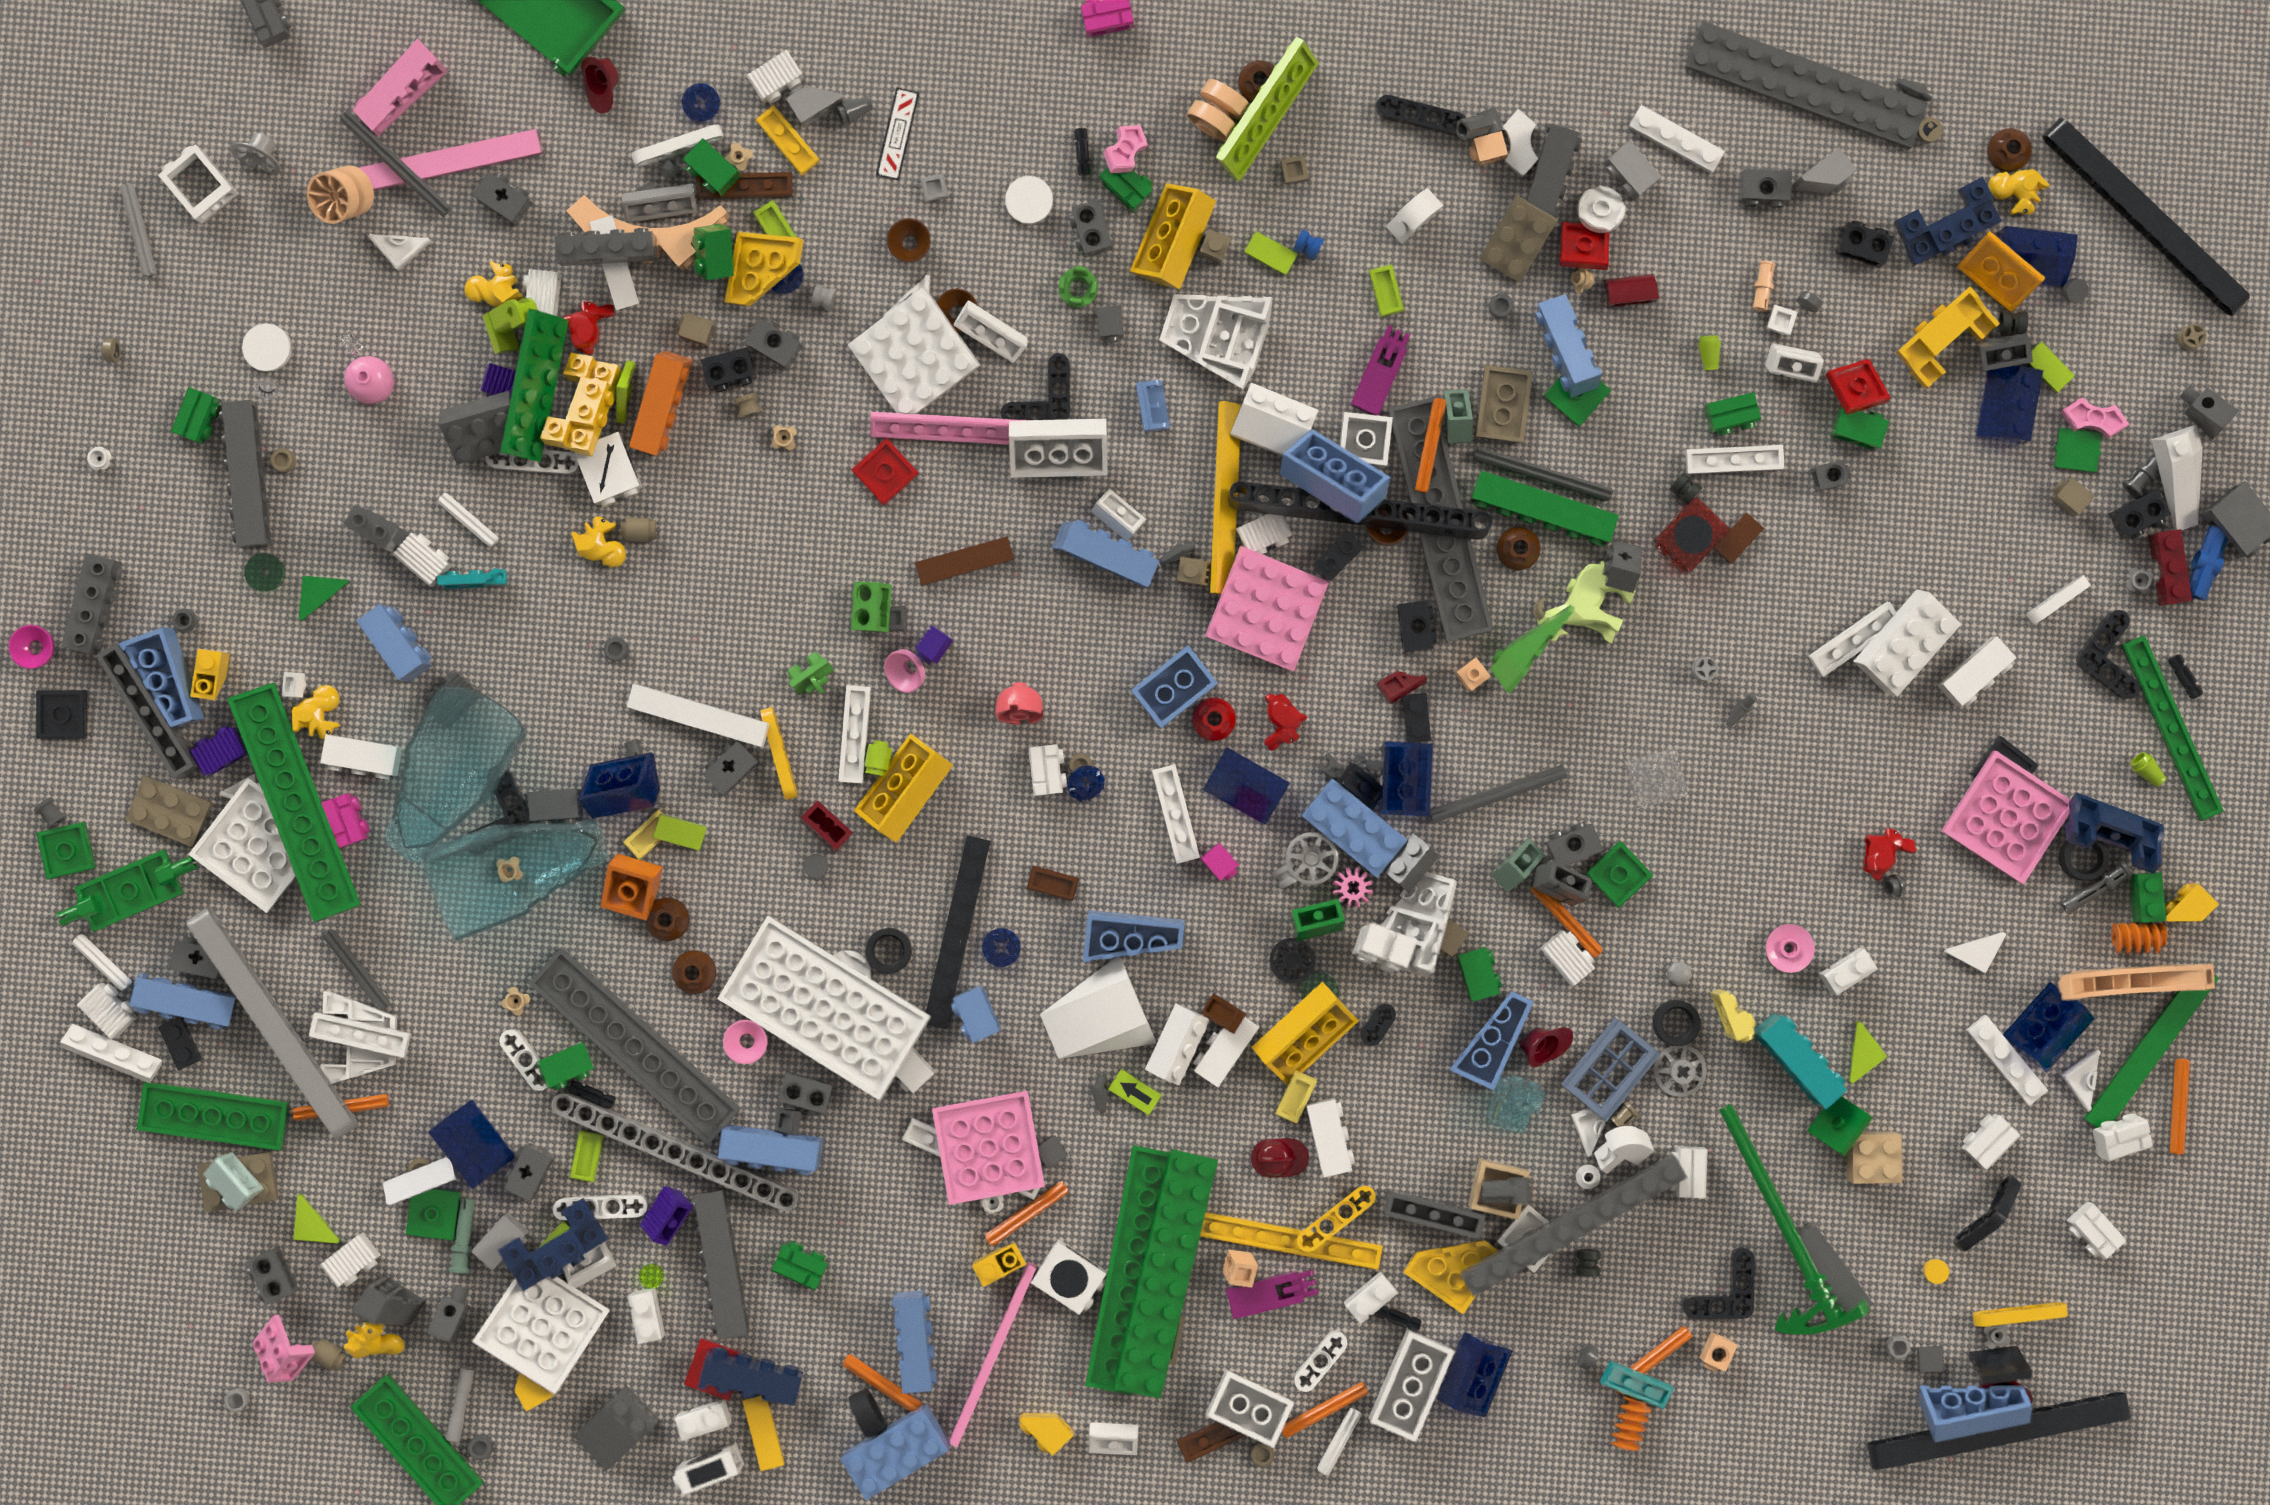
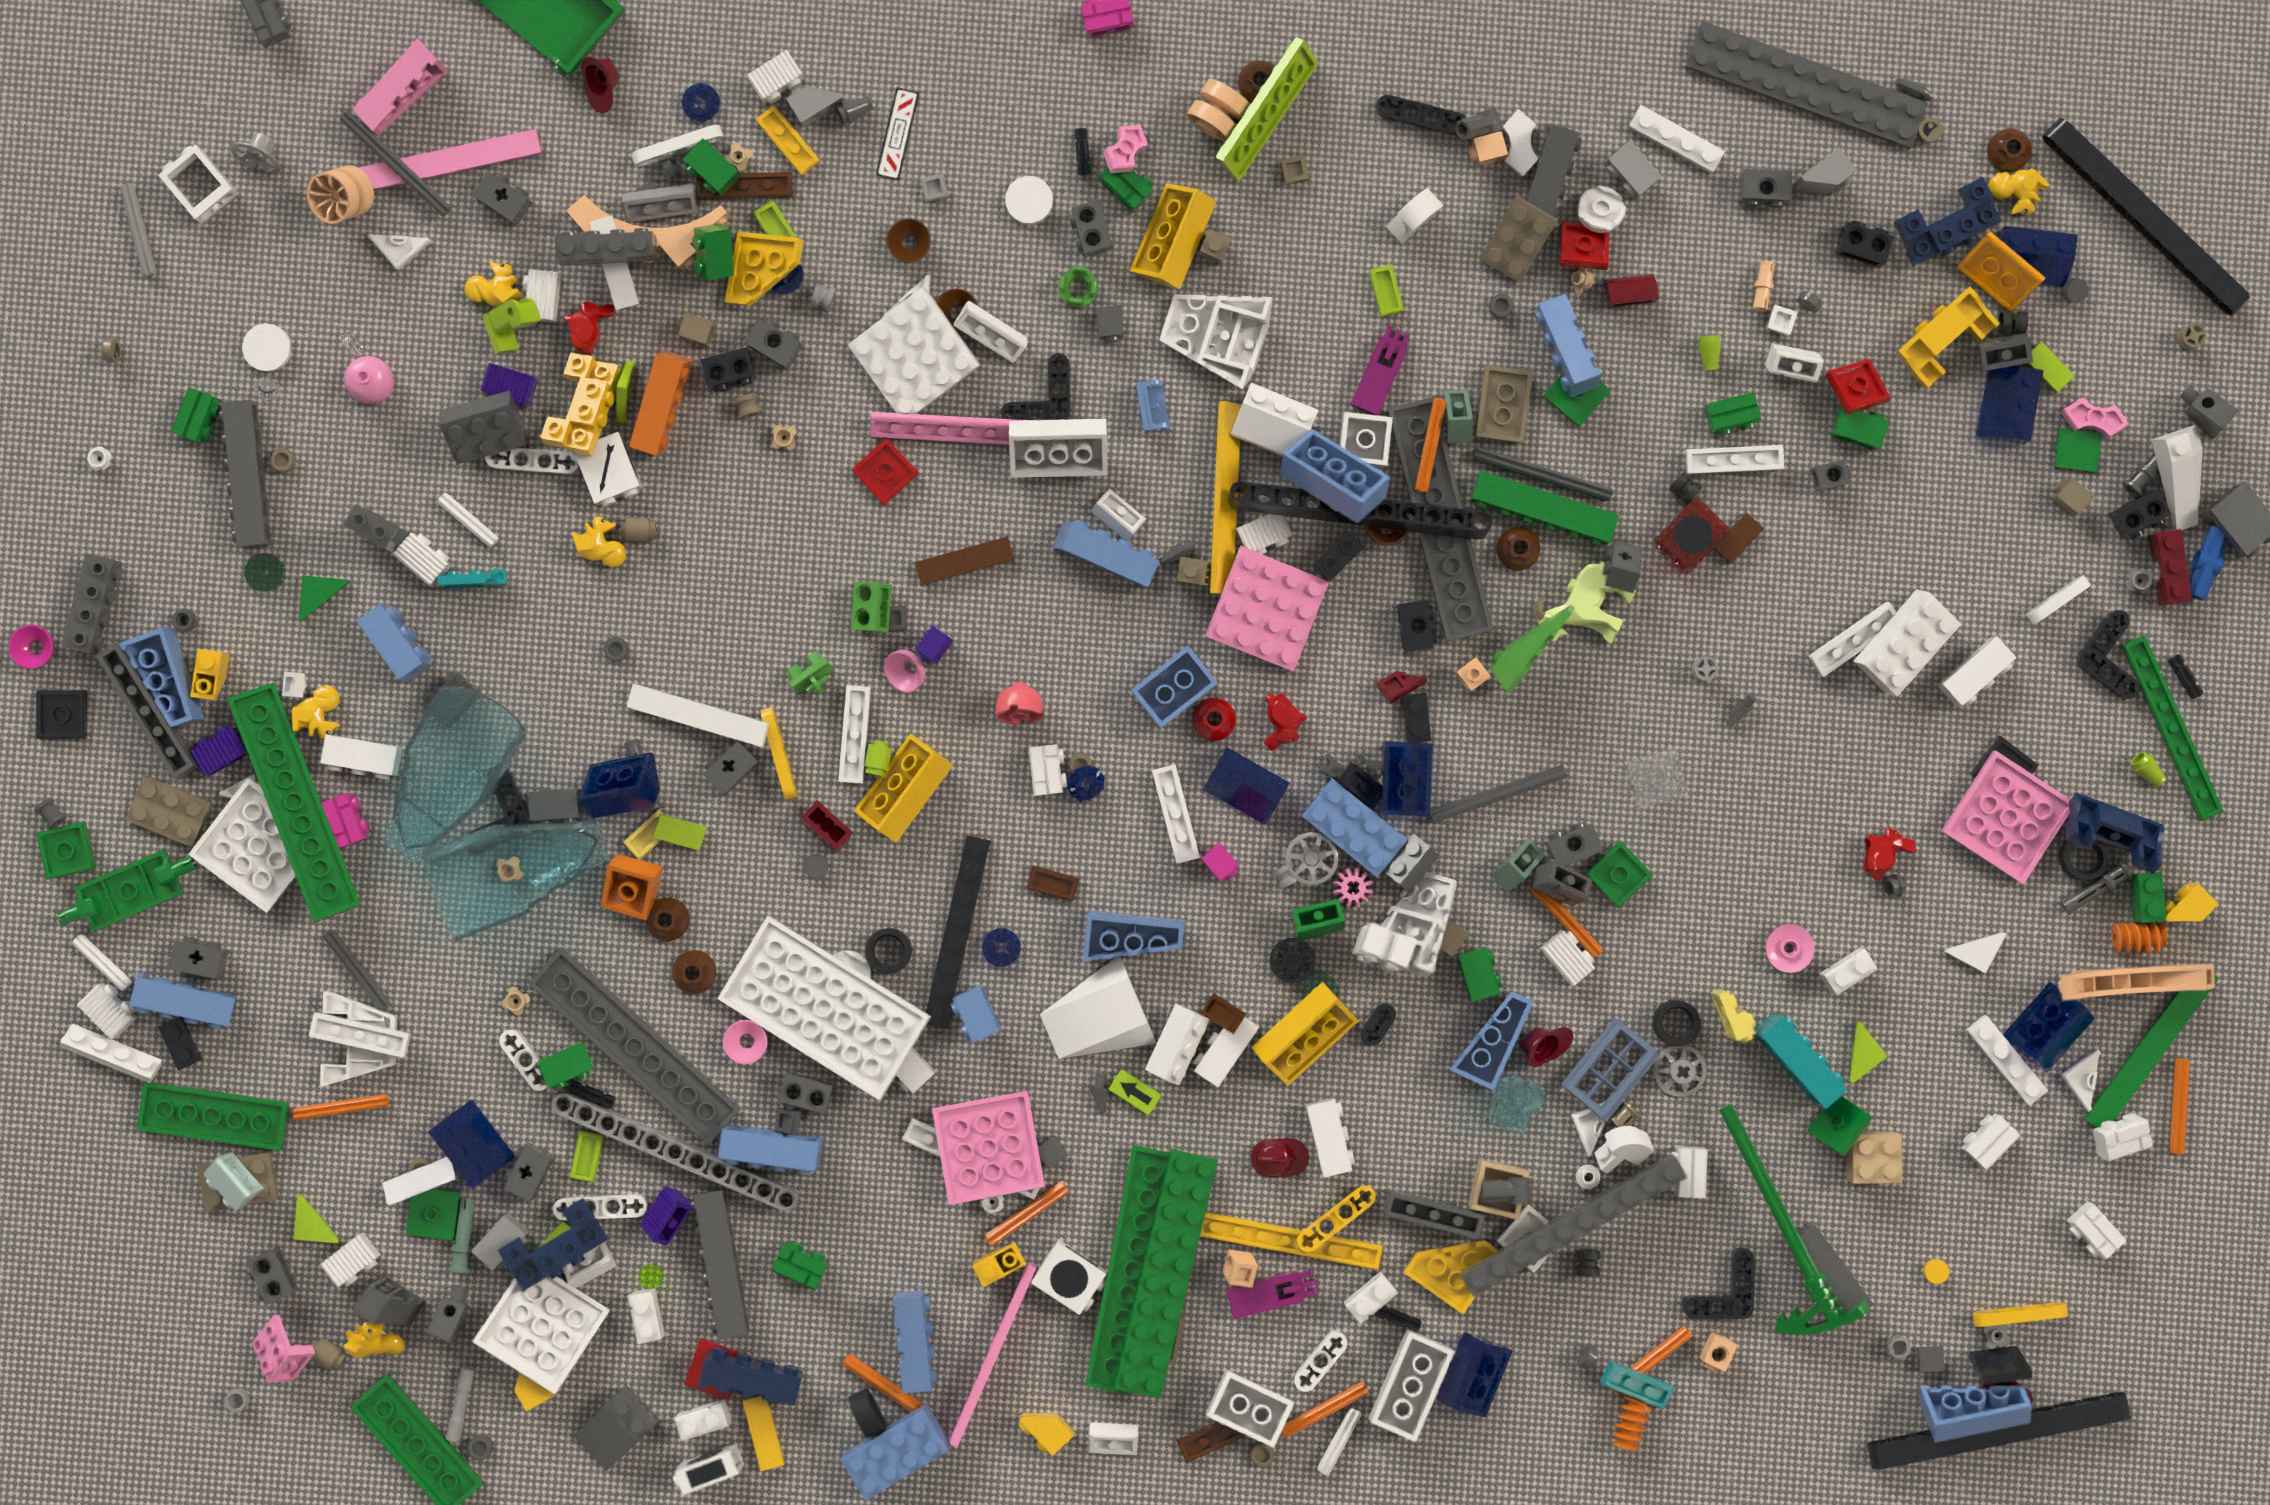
light grey beam [186,907,358,1140] -> none
green plate [500,309,569,462] -> none
lime tile [1244,231,1298,276] -> none
light yellow tile [1275,1070,1317,1124] -> none
blue wheel [1292,229,1324,261] -> none
light grey tile [1667,962,1692,985] -> none
black beam [1953,1175,2022,1252] -> none

